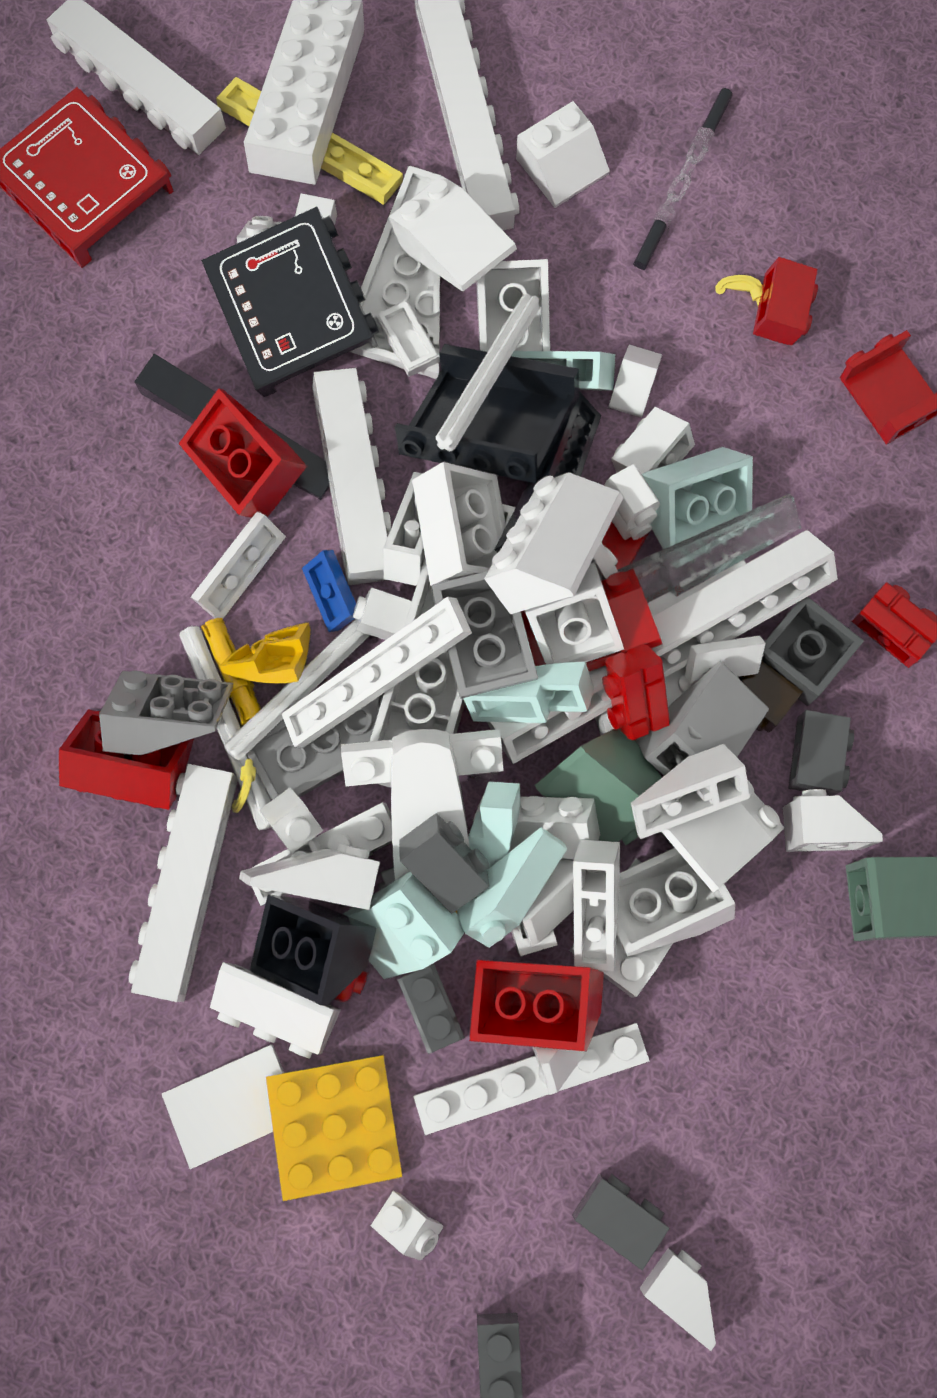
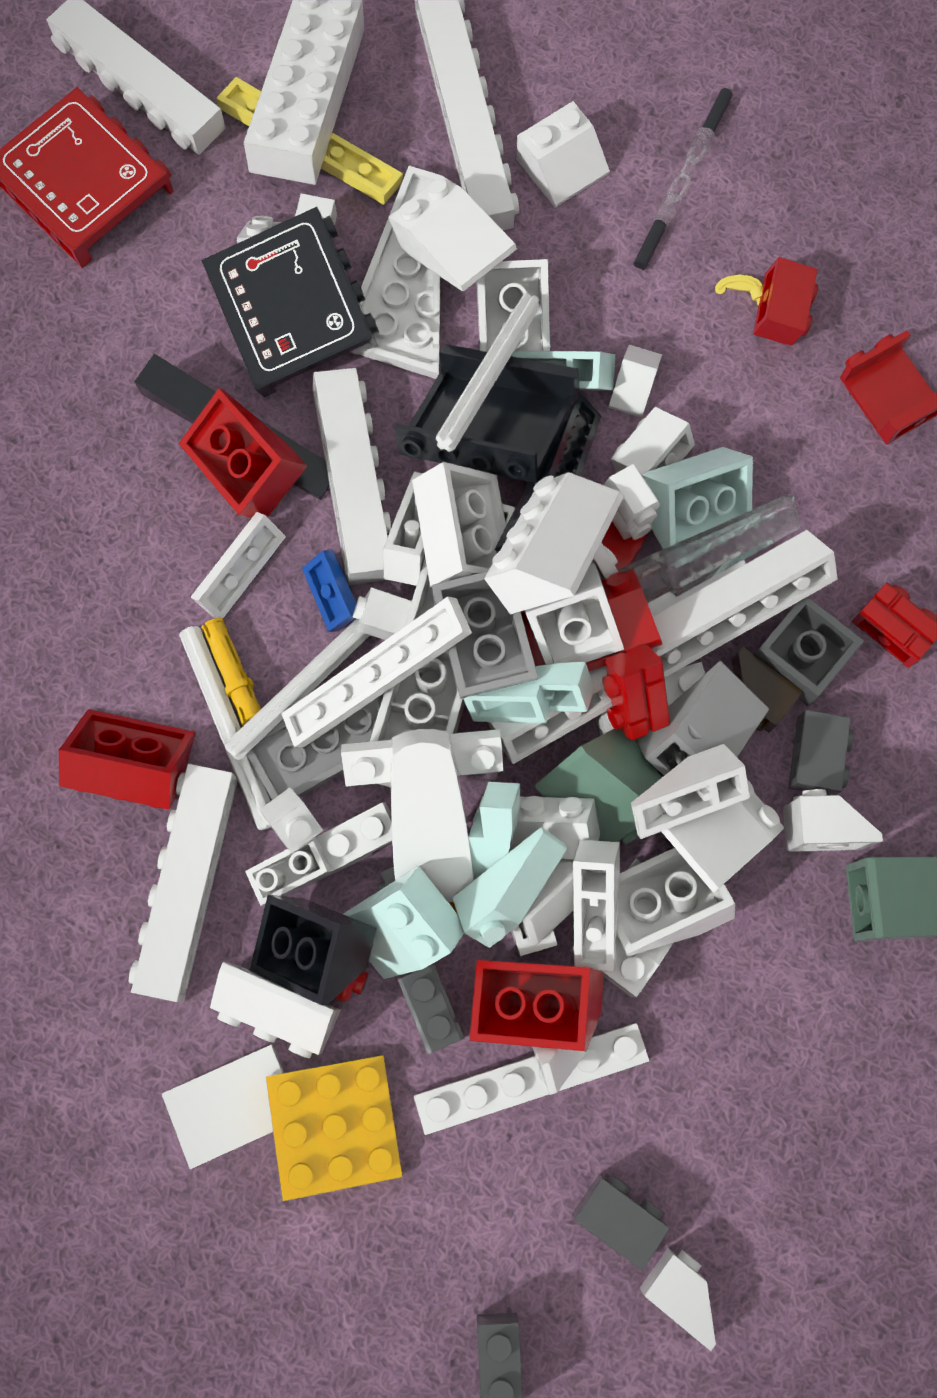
light grey slope [99,671,233,755] -> none
yellow brick [220,622,311,683] -> none
light yellow piece [232,759,256,813] -> none
white slope [239,843,380,910] -> none
white bracket [370,1191,443,1260] -> none
white tile [375,299,440,377] -> none
dark grey brick [399,813,489,914] -> none
white tile [685,636,766,684] -> none

